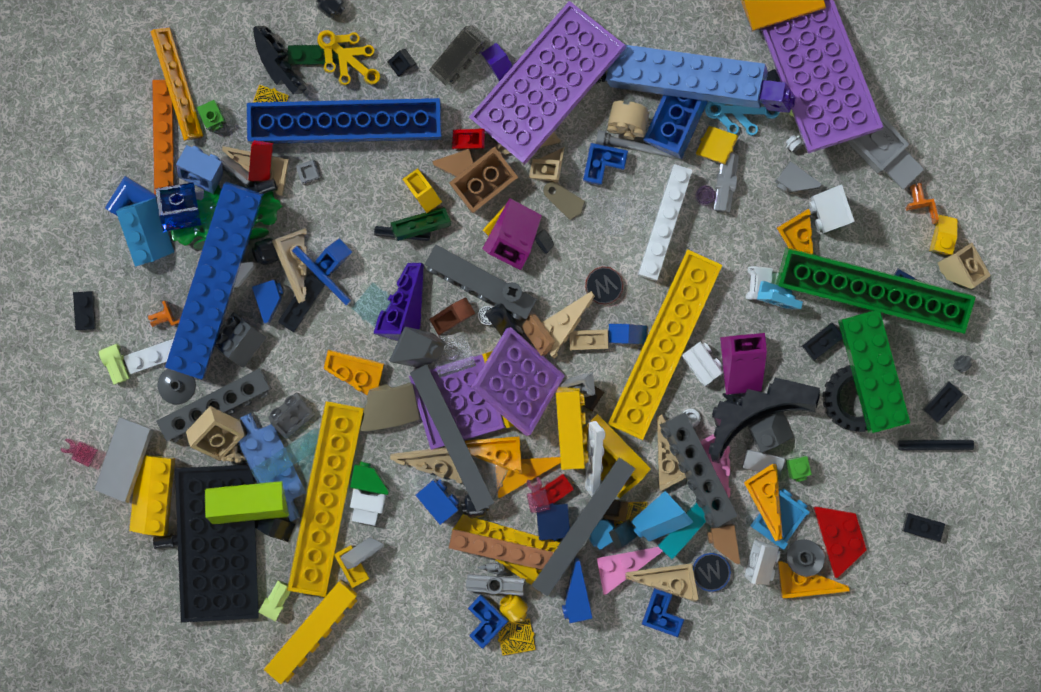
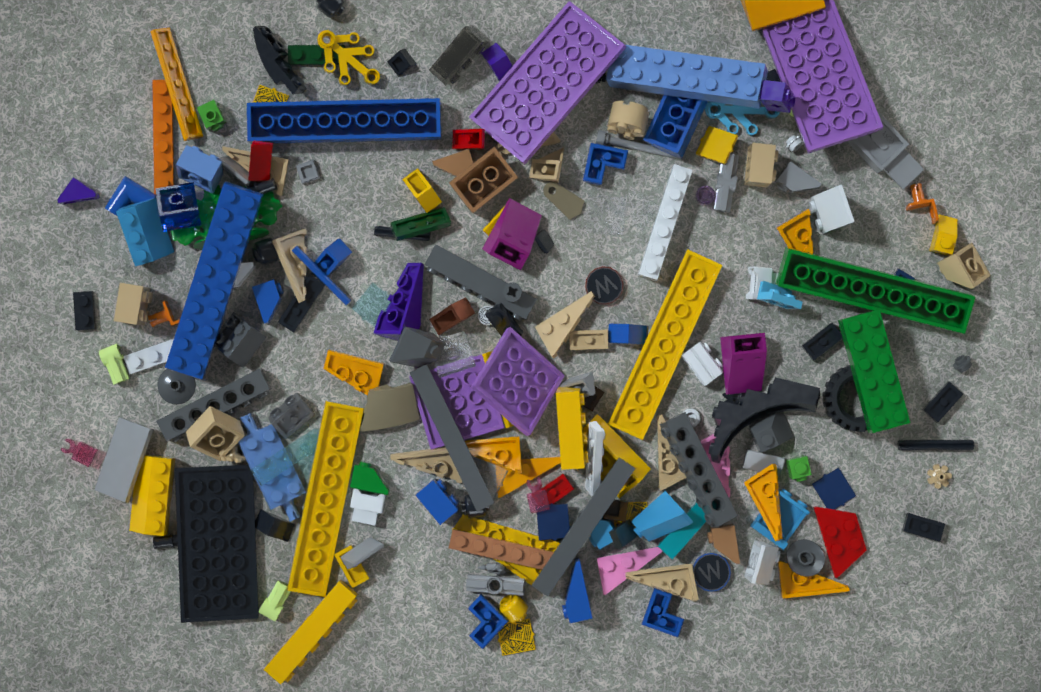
lime slope [205,481,289,524] -> none
medium nougat plate [521,314,555,356] -> none
none -> dark purple slope [57,177,100,205]
none -> tan brick [114,283,153,326]
none -> tan brick [744,143,778,188]
none -> dark blue piece [812,467,856,509]
none -> tan plant [927,464,952,489]

